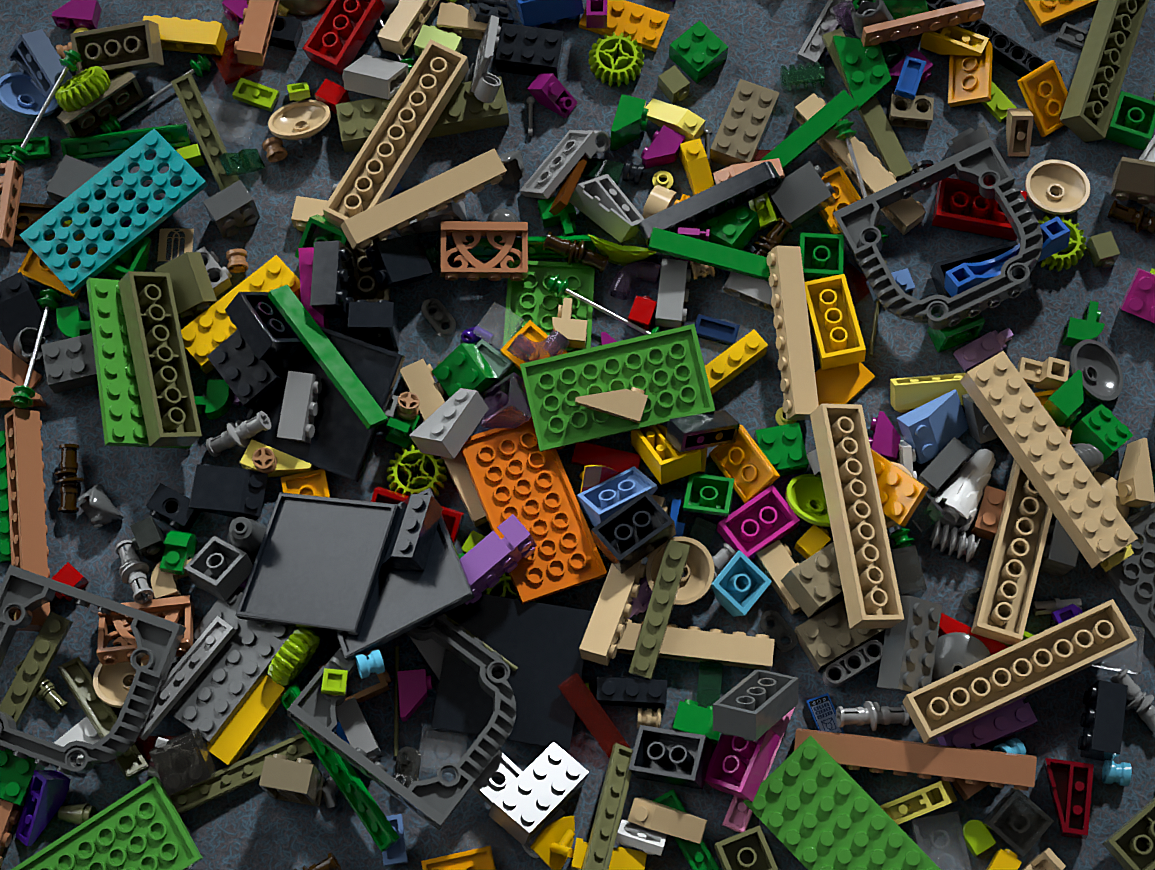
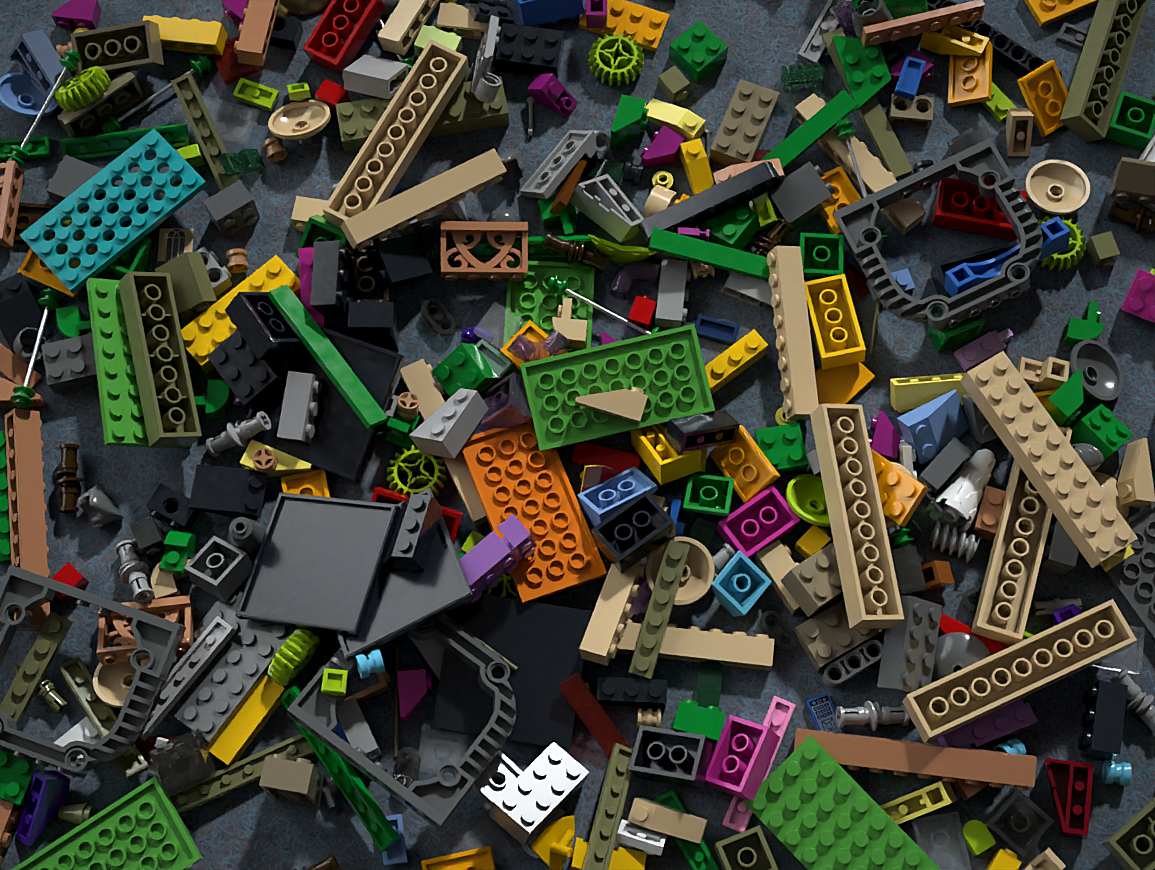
dark grey brick [713,669,799,741] -> none
none -> dark orange brick [916,561,954,590]

